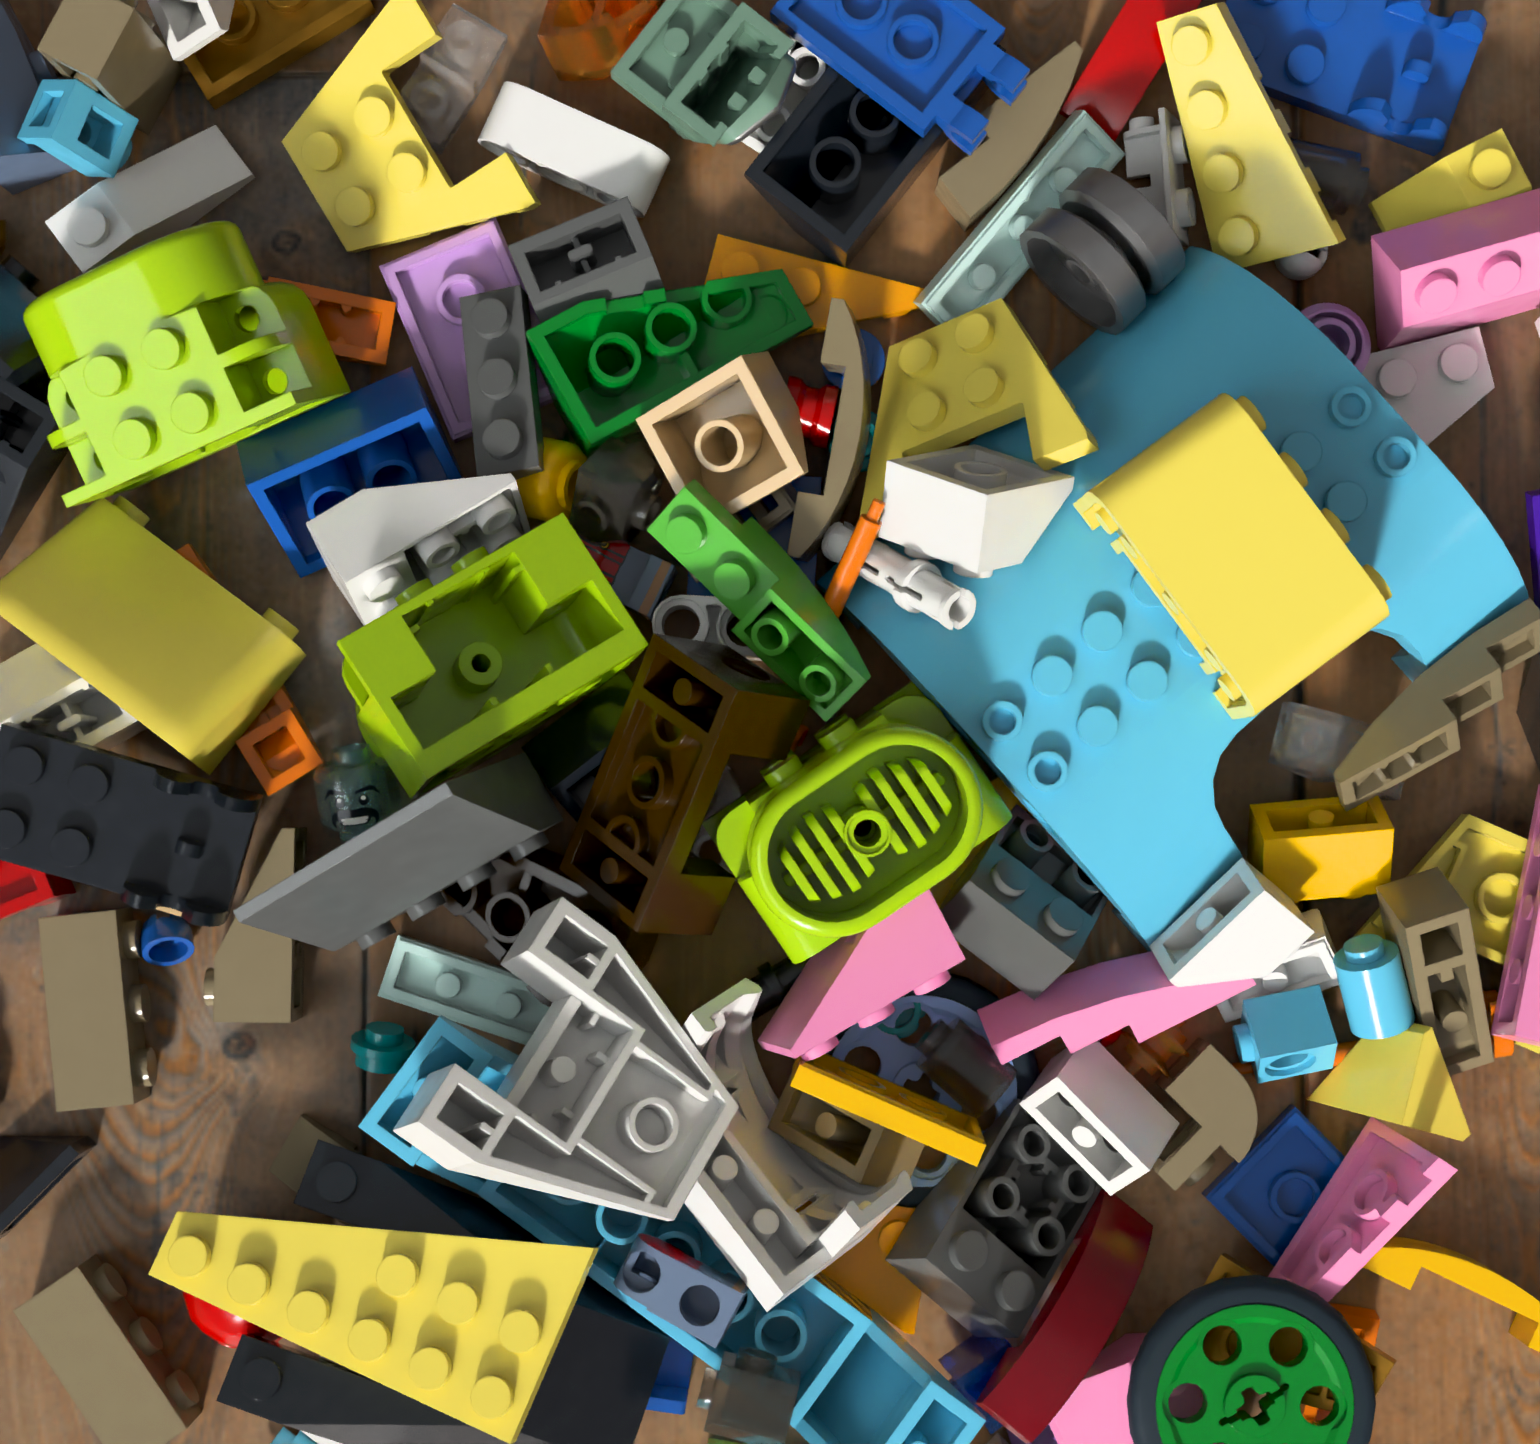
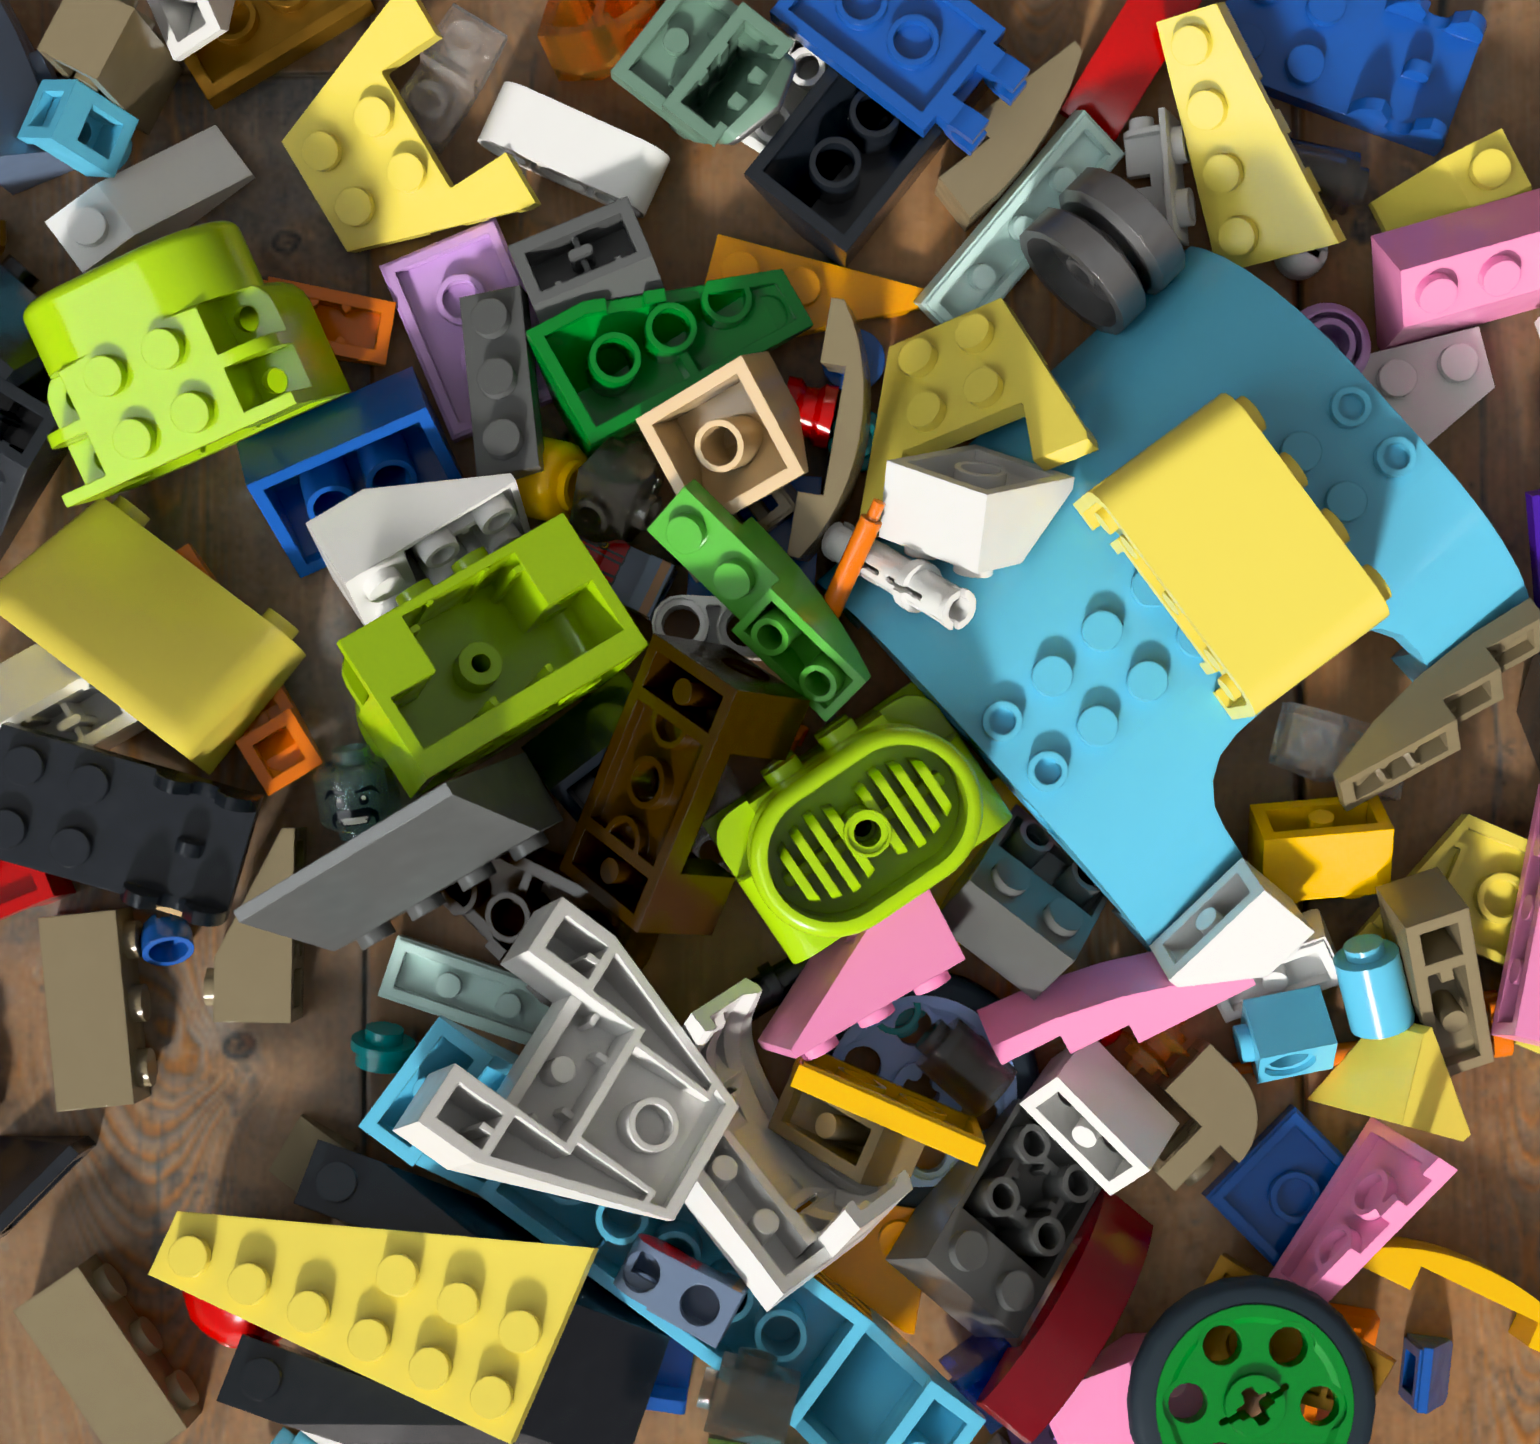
none -> blue slope [1398,1333,1453,1414]

